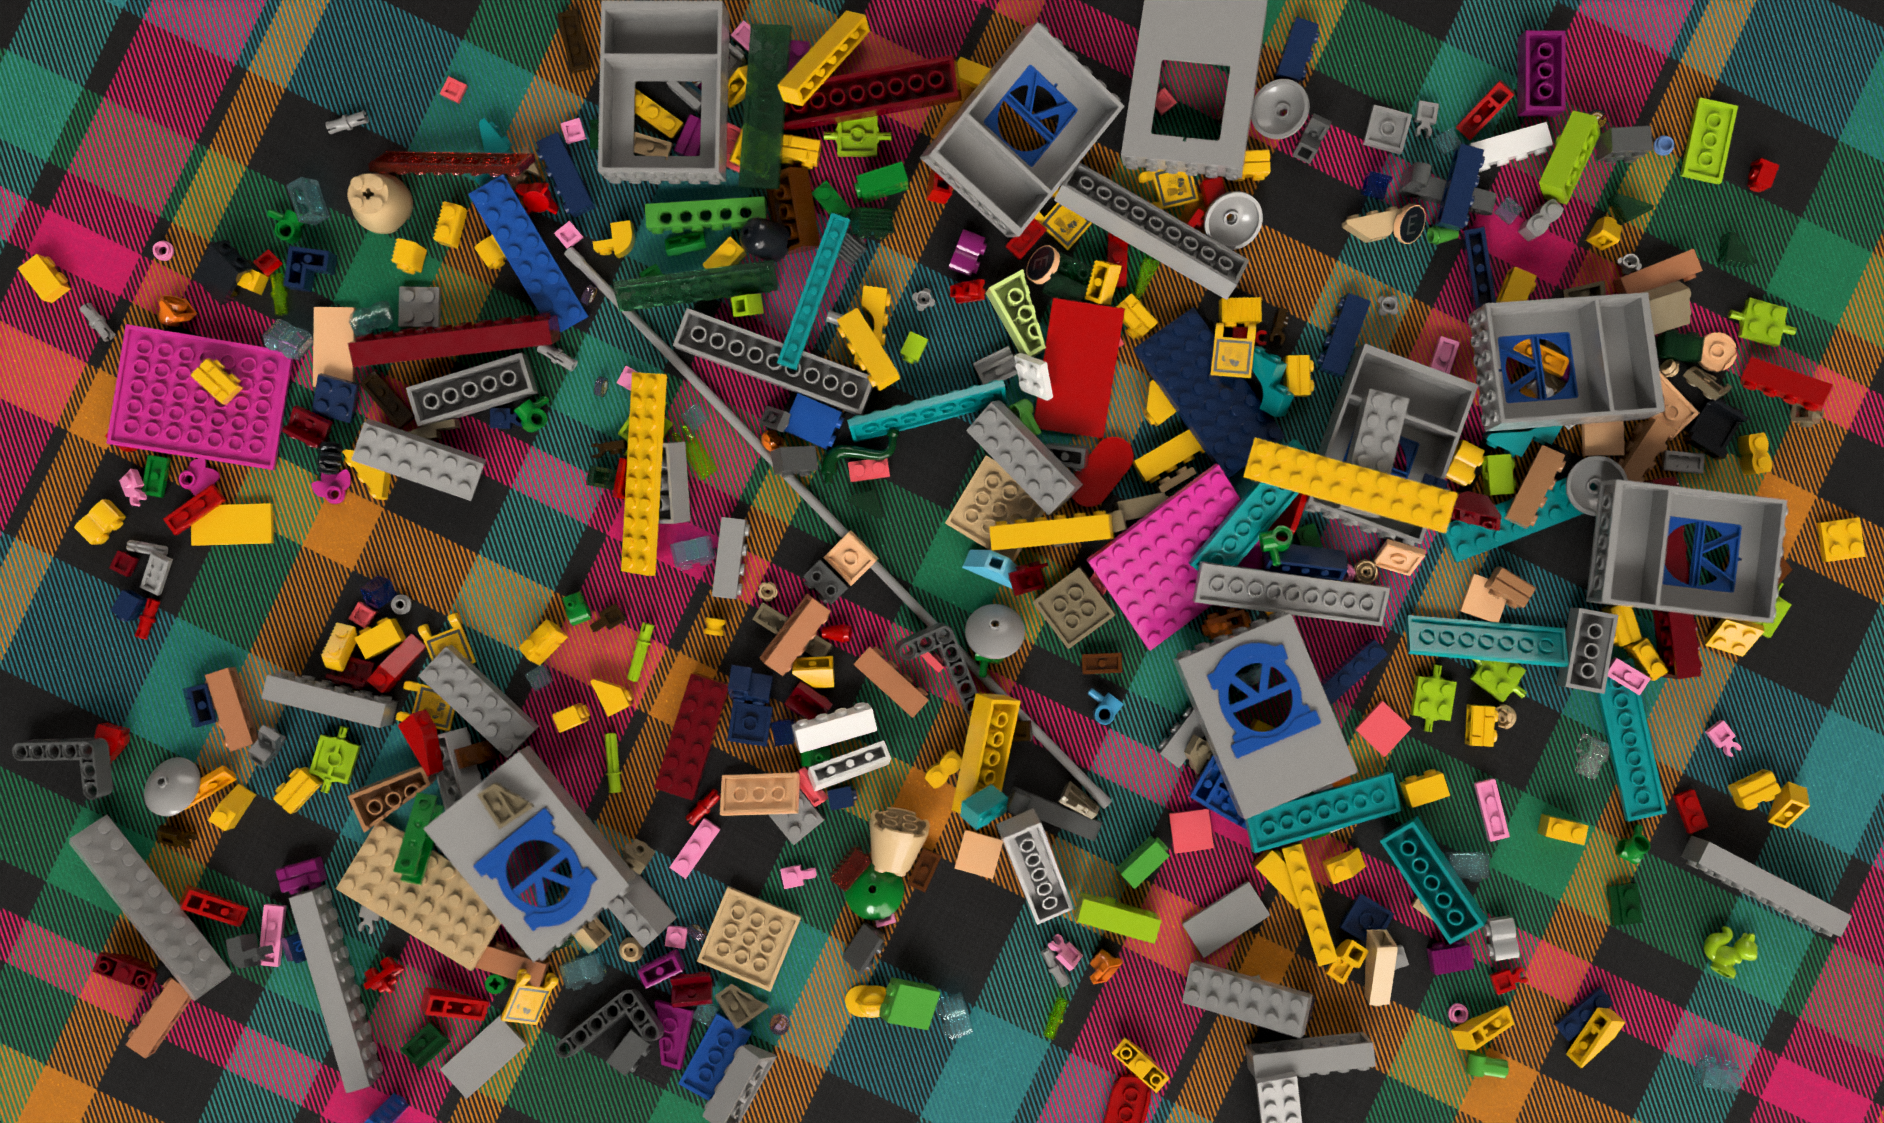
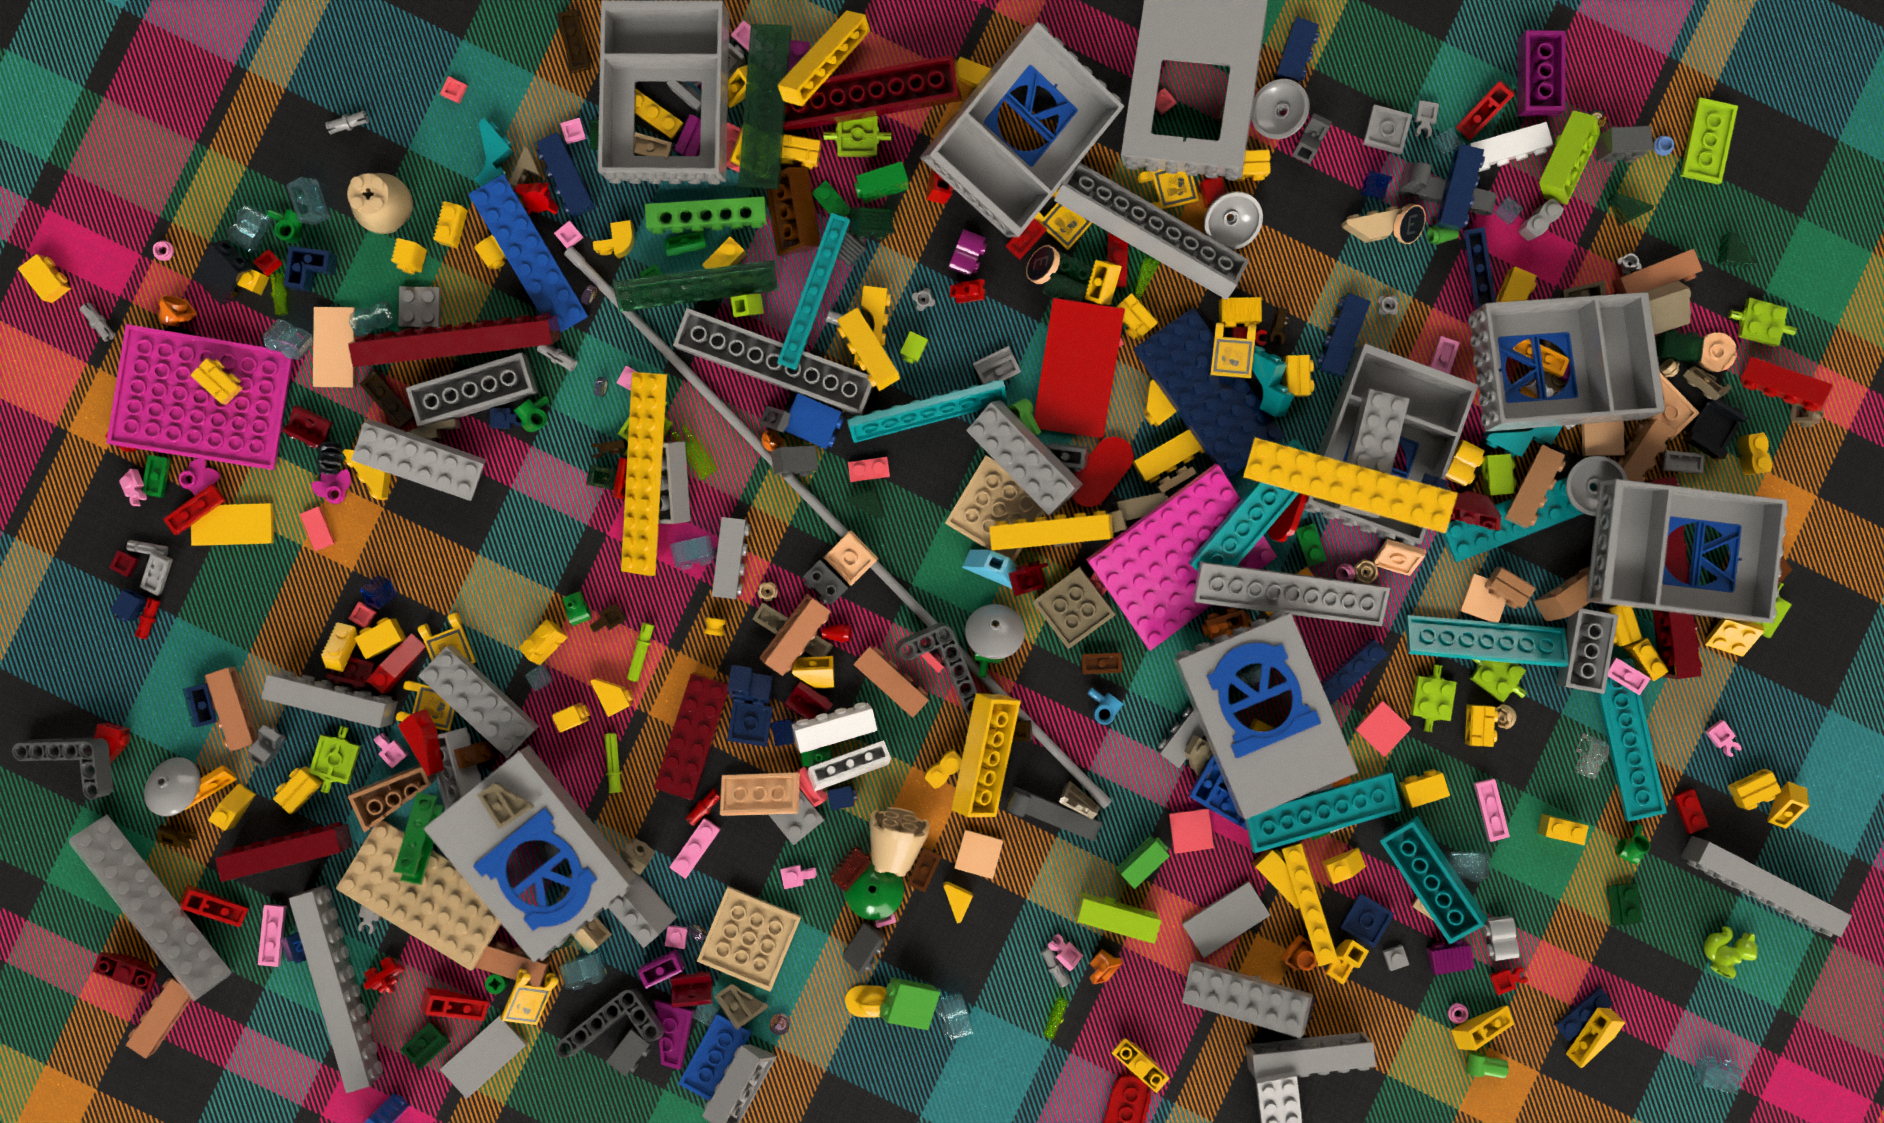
yellow brick [74,499,126,545] -> none
dark grey brick [226,933,274,968] -> none
magenta brick [276,856,327,894] -> none
dark blue plate [312,373,360,423] -> none
clear red plate [368,151,536,177] -> none
light grey plate [391,595,412,614] -> none
tan plate [619,937,645,962] -> none
clear light blue tile [680,404,708,432] -> none
black cylinder [739,217,791,262] -> none
dark green animal [821,429,899,484] -> none
teal brick [960,784,1008,830] -> none
yellowish green wedge [986,269,1046,357] -> none
light grey brick [996,808,1074,925] -> none
white plate [1014,353,1053,401] -> none
red plate [1187,208,1205,230] -> none
green piece [1259,526,1293,566] -> none
dark blue brick [1262,544,1348,581] -> none
tan slope [1364,929,1398,1006] -> none
yellow slope [1585,216,1622,250] -> none
red brick [1747,158,1779,192] -> none
yellow plate [1817,517,1865,562] -> none
none -> dark red brick [215,822,353,882]
none -> clear light blue brick [227,205,272,254]
none -> coral tile [300,507,336,551]
none -> bright pink plate [373,733,409,768]
none -> yellow slope [943,881,973,924]
none -> orange piece [1281,935,1317,971]
none -> medium nougat wedge [1534,566,1590,621]

